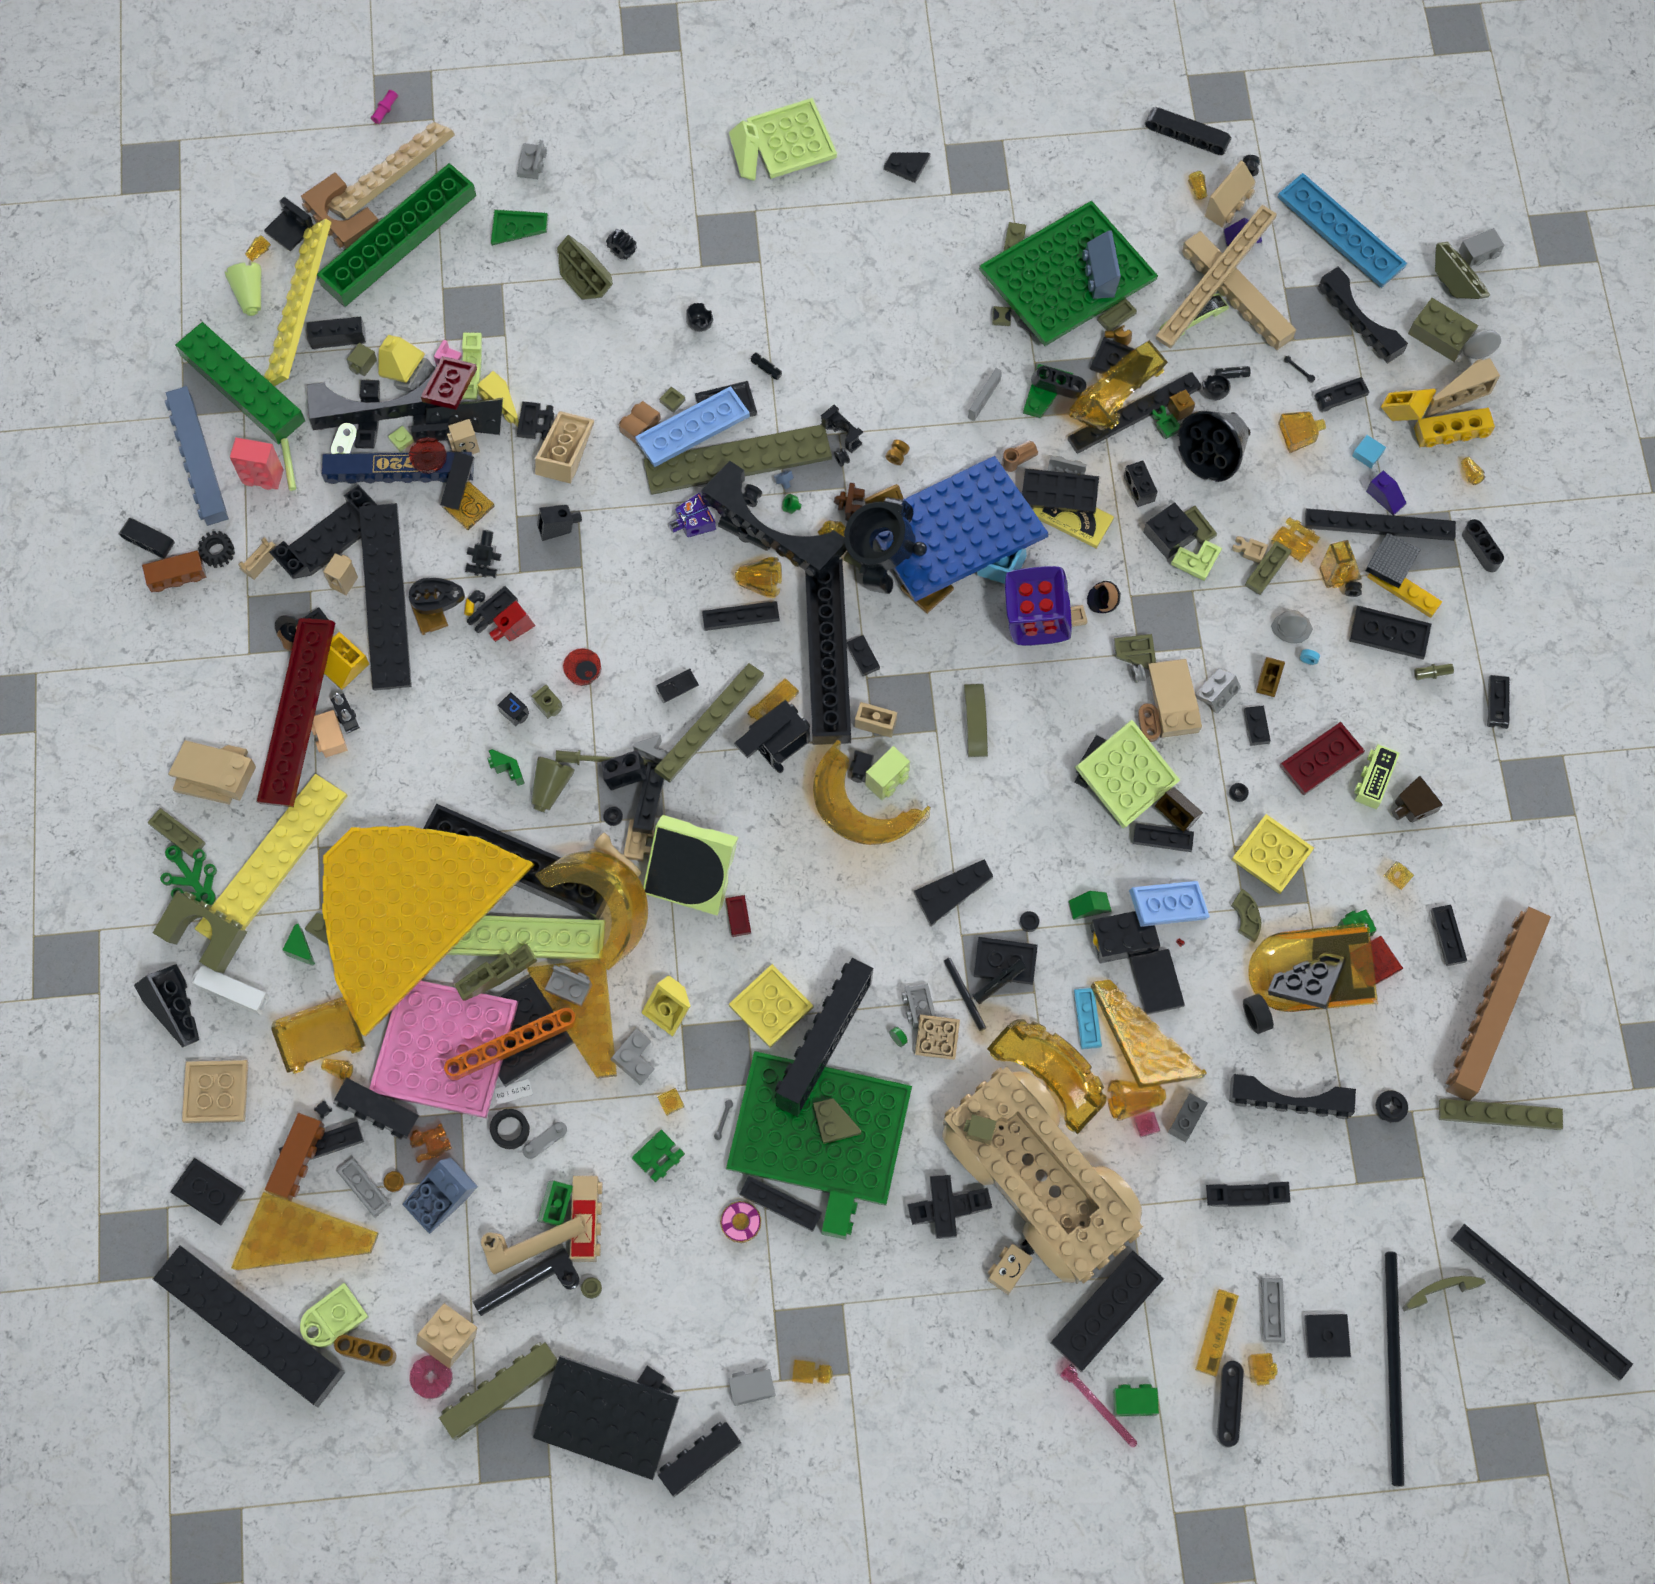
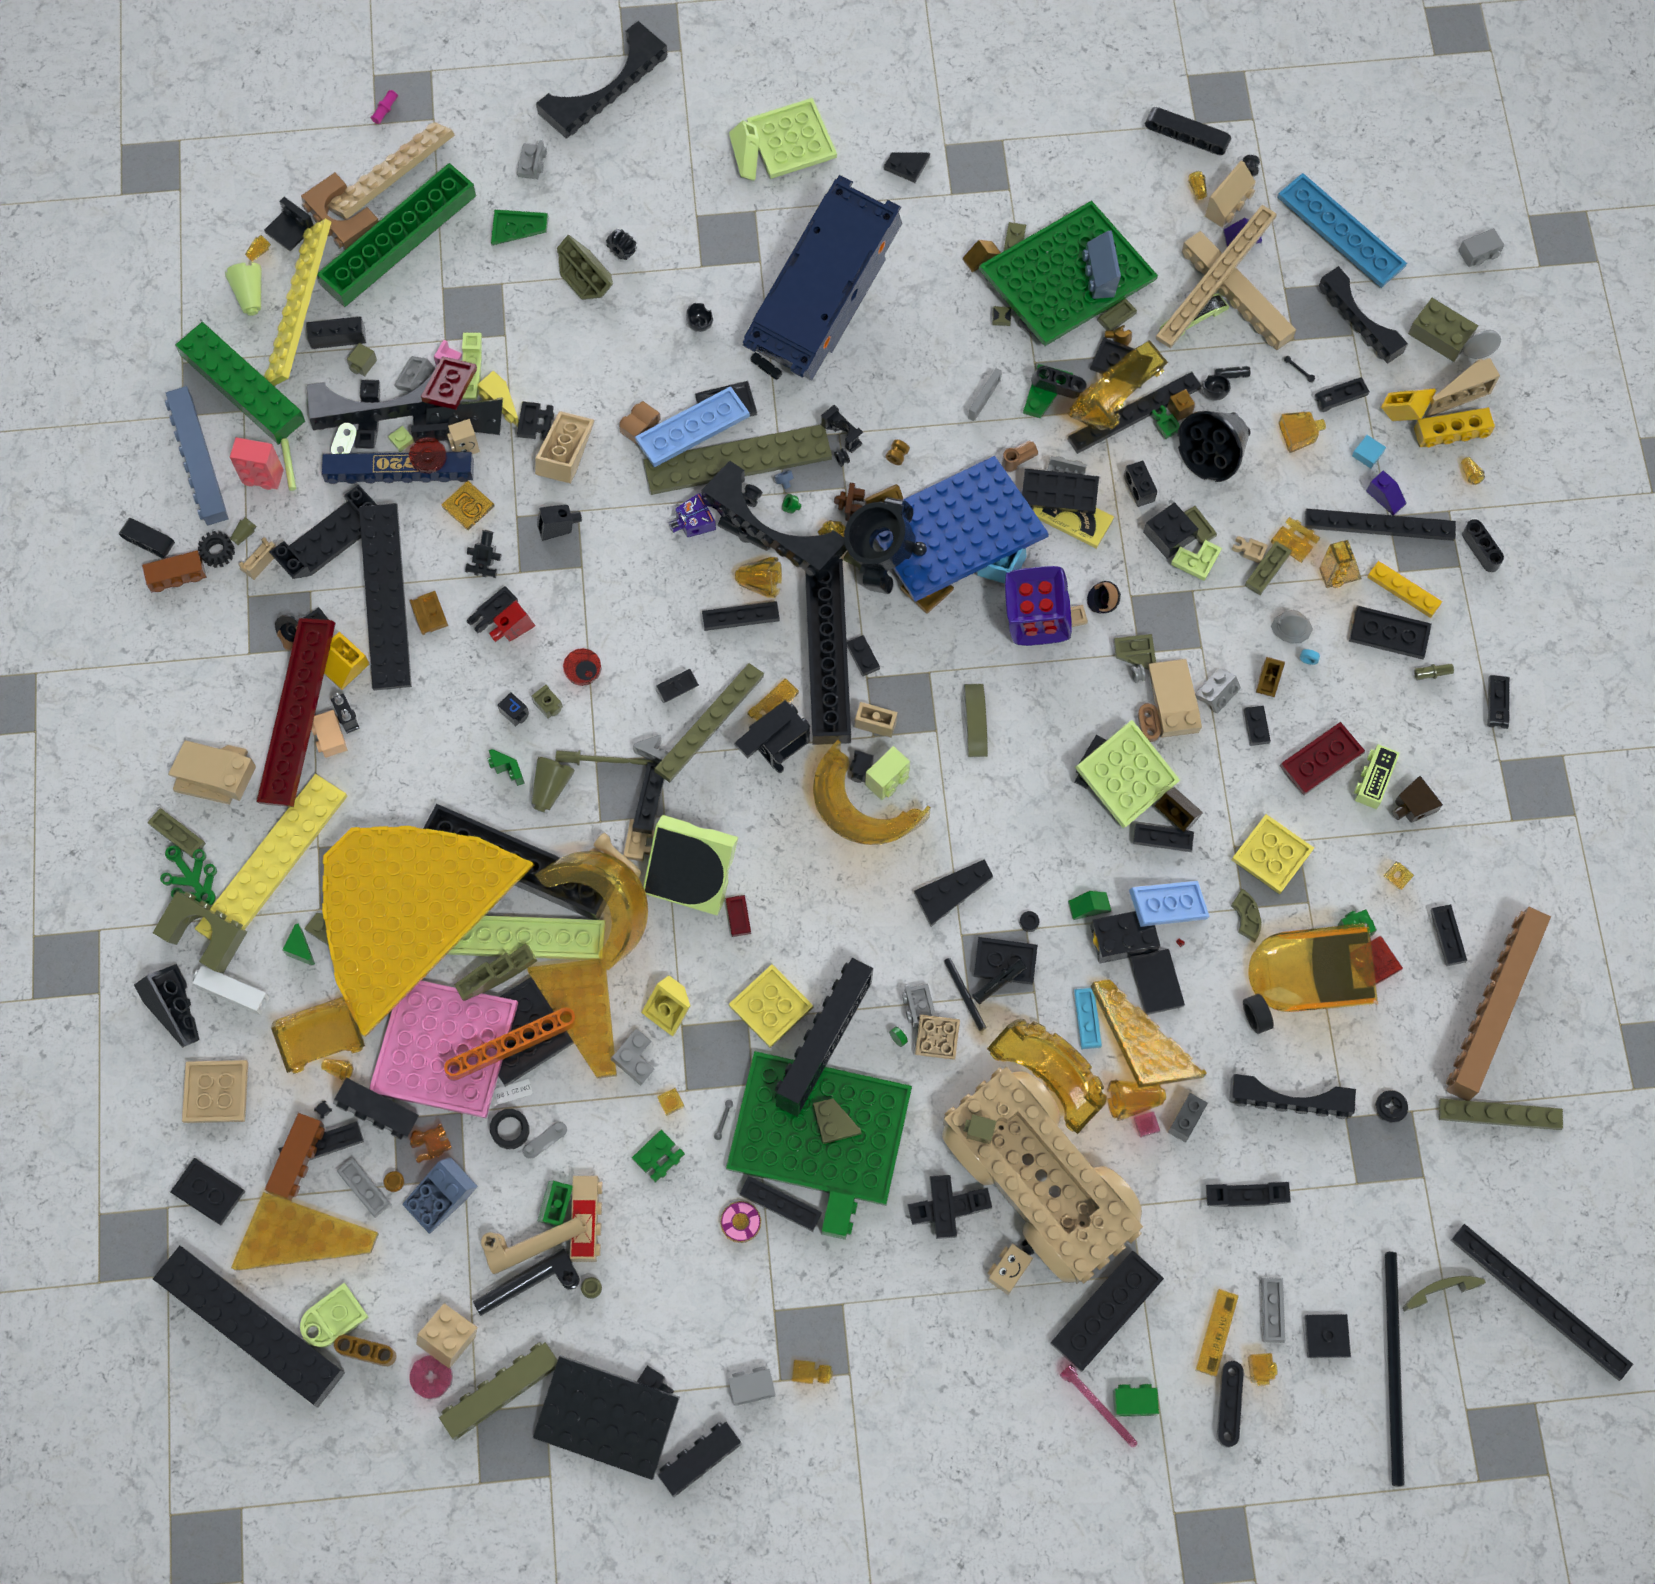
tan brick [323,554,358,595] -> none
light yellow slope [379,335,425,383] -> none
black piece [409,578,465,615] -> none
black tile [440,452,475,511] -> none
arm [464,590,485,616] -> none
light grey bracket [545,965,592,1007] -> none
black brick [601,750,647,791] -> none
black plate [603,807,623,826] -> none
olive plate [659,386,686,413] -> none
black plate [1229,783,1249,802] -> none
plate [1268,952,1346,1009] -> none
black bush [1345,581,1362,597] -> none
black tile [1365,533,1421,588] -> none
olive wedge [1435,241,1490,299] -> none
none -> olive cone [230,517,257,546]
none -> black arch [536,21,668,139]
none -> dark blue piece [742,175,902,380]
none -> pearl gold slope [962,240,1001,272]

